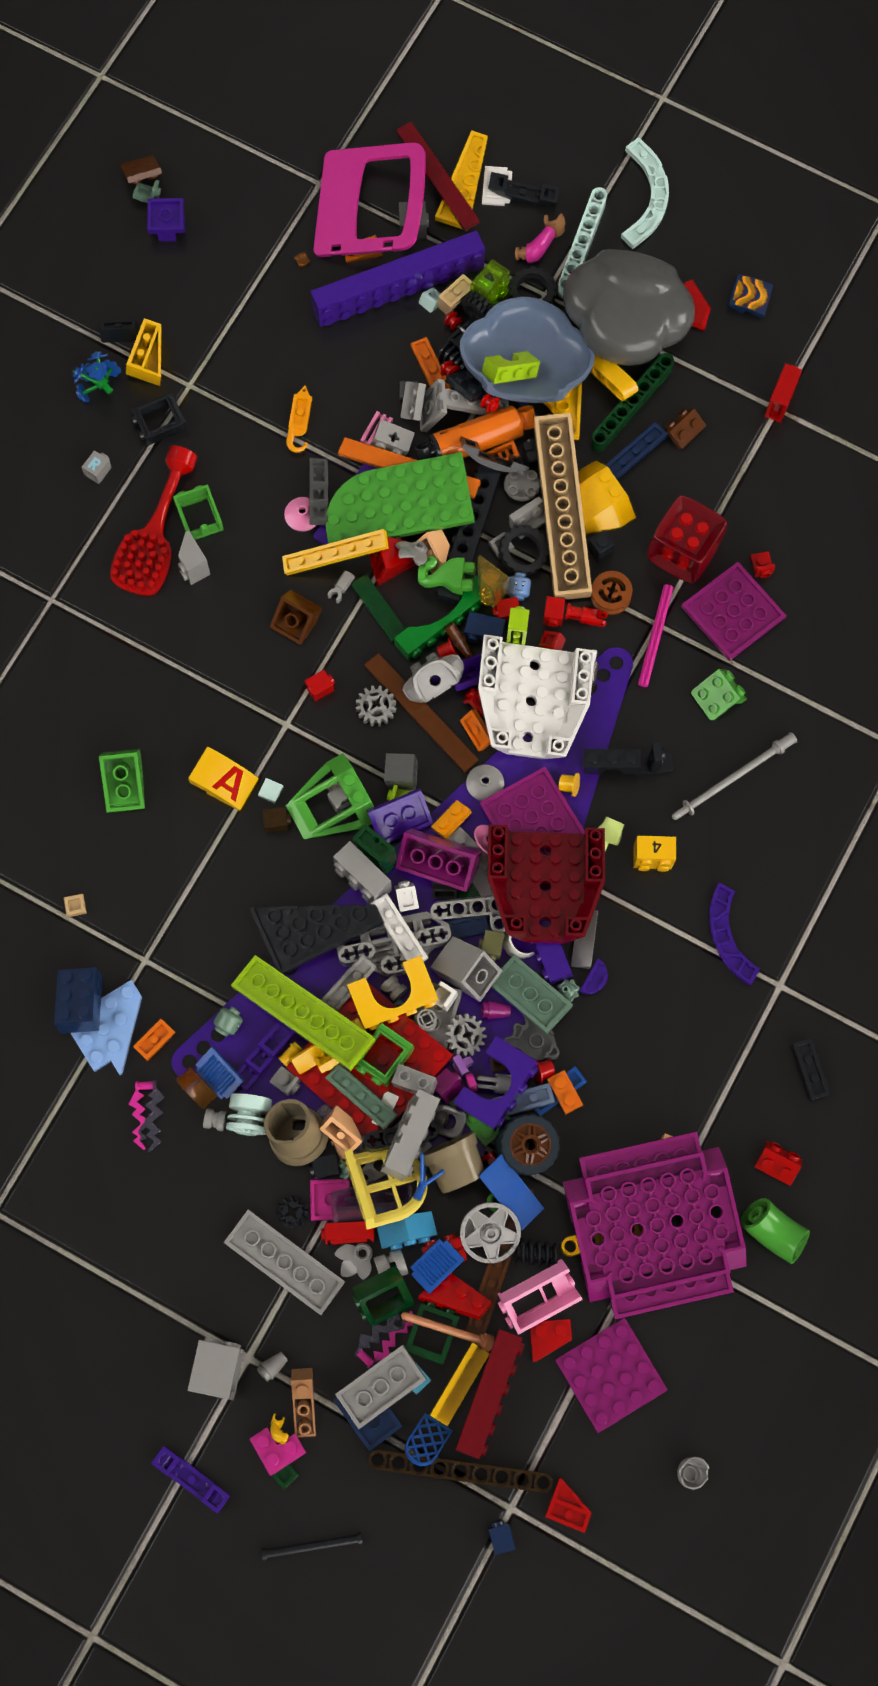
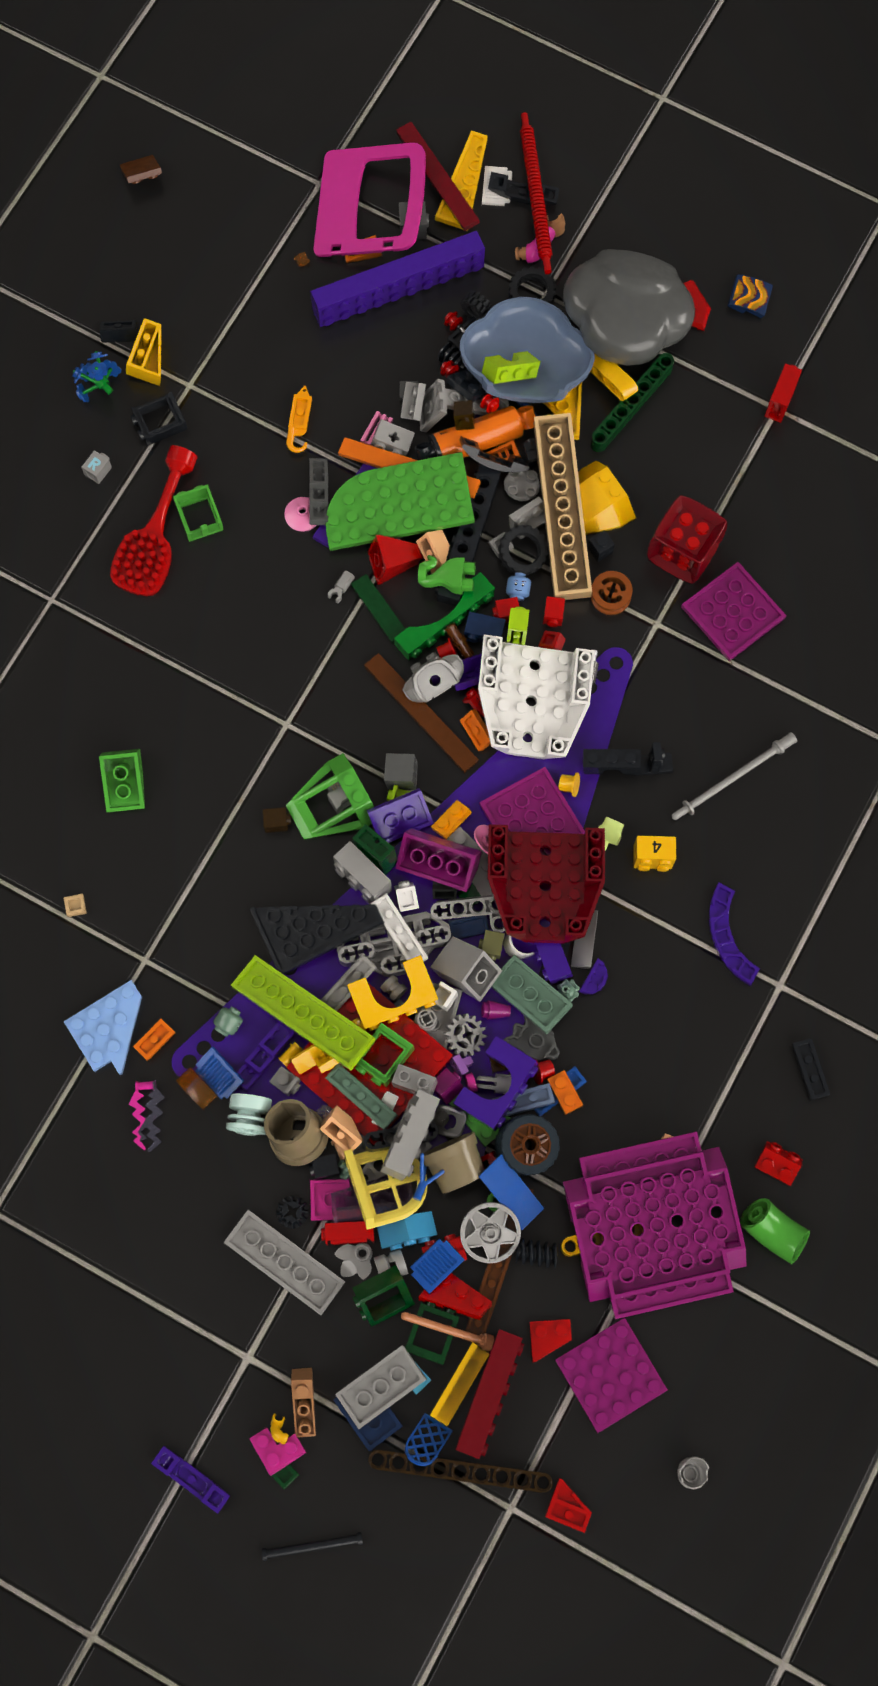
dark blue brick [54,967,103,1034] -> none
sand green bracket [133,180,161,203] -> none
dark purple panel [147,198,185,241] -> none
light grey slope [178,530,210,585] -> none
yellow slope [188,746,259,811] -> none
light grey container [188,1337,245,1400] -> none
light grey wheel [203,1108,227,1131] -> none
light grey cone [257,1352,288,1382] -> none
light aqua tile [258,778,284,804] -> none
reddish brown slope [270,590,322,645] -> none
yellow plate [282,529,389,576] -> none
red brick [304,670,335,702] -> none
piece [354,1307,413,1368] -> none
light grey gear [356,686,396,727] -> none
light grey plate [395,541,428,566] -> none
orange tile [410,337,453,390] -> none
light aqua slope [419,288,441,313] -> none
tan panel [438,274,476,315] -> none
light grey dish [466,765,504,801] -> none
clear neon green brick [470,259,510,307] -> none
clear yellow slope [477,555,509,608] -> none
dark blue brick [488,1520,516,1555] -> none
bright pink door [497,1259,583,1335] -> none
light aqua beam [557,187,607,299] -> none
red piece [564,603,608,627] -> none
dark blue plate [606,422,668,480] -> none
light aqua plate [621,137,669,249] -> none
dark pink axle [638,584,673,687] -> none
reddish brown bracket [664,408,707,449] -> none
bright green bracket [691,669,747,720] -> none
red bracket [750,551,775,578] -> none
none -> dark brown brick [454,400,474,430]
none -> red hose [520,112,553,274]

